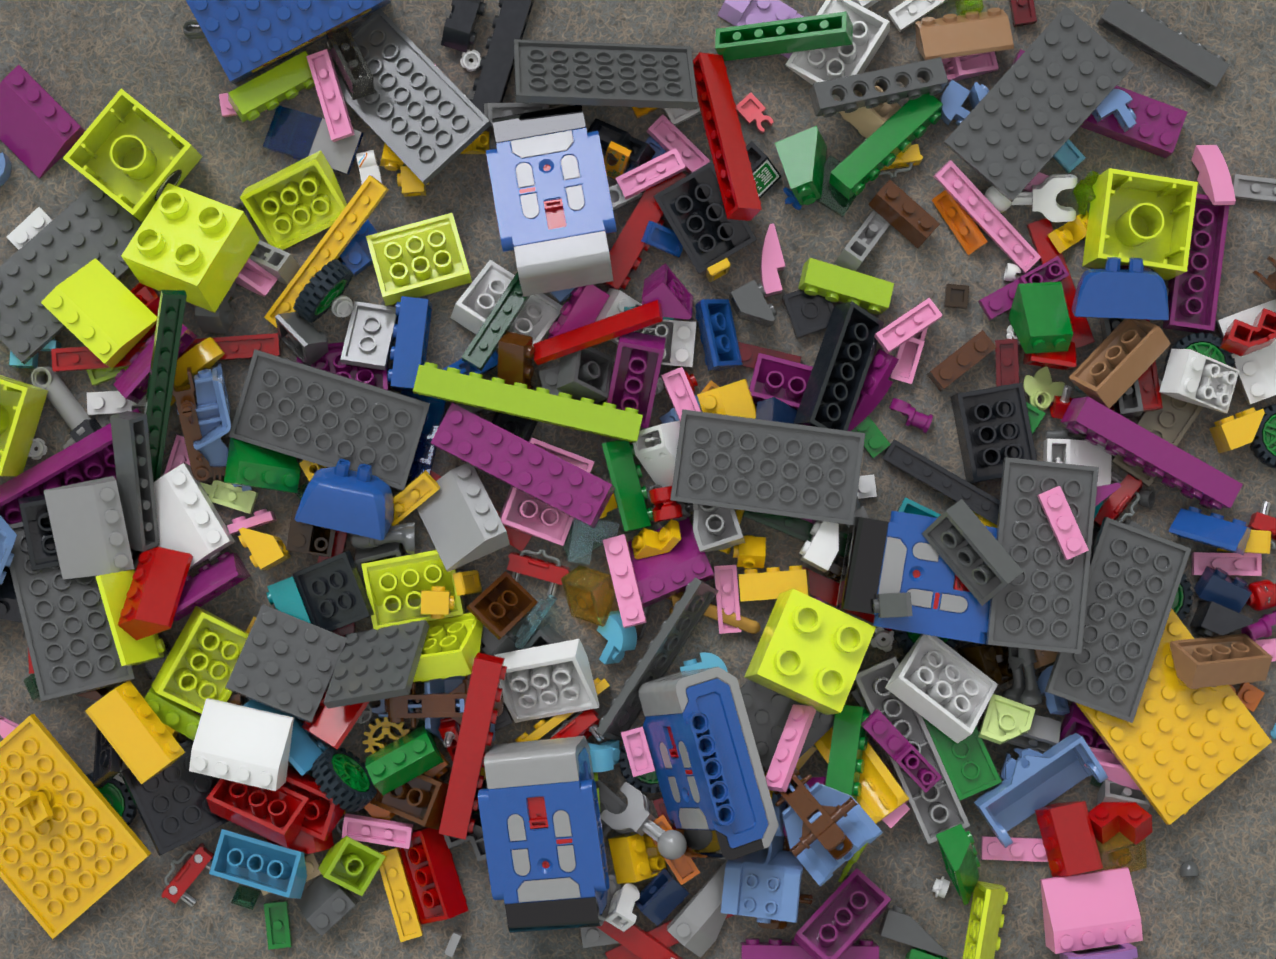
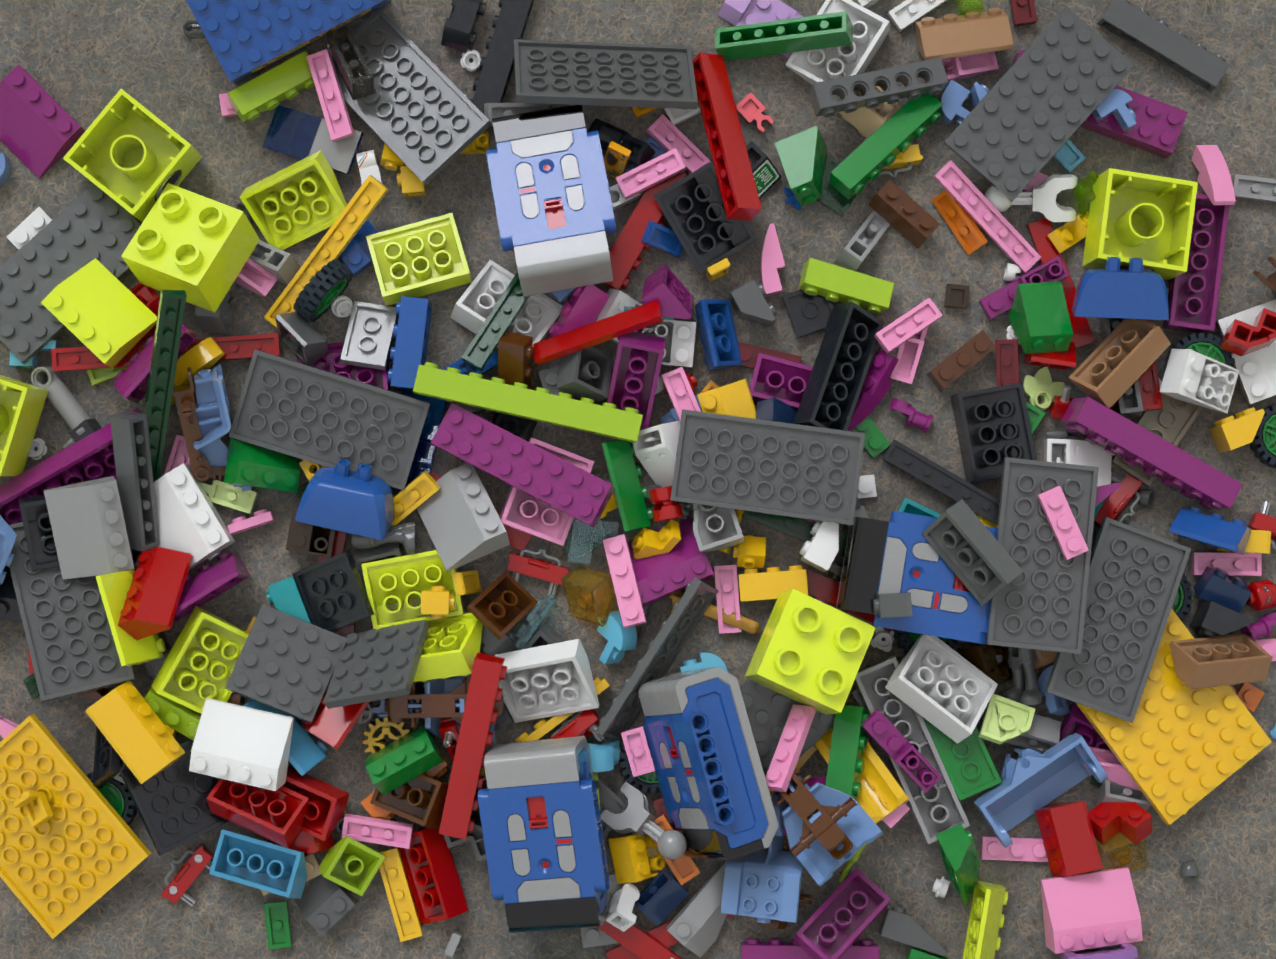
white plate [87,391,146,415] -> none
clear green slope [231,885,261,910] -> none
yellow slope [238,527,291,570] -> none
black wheel [312,747,377,812] -> none

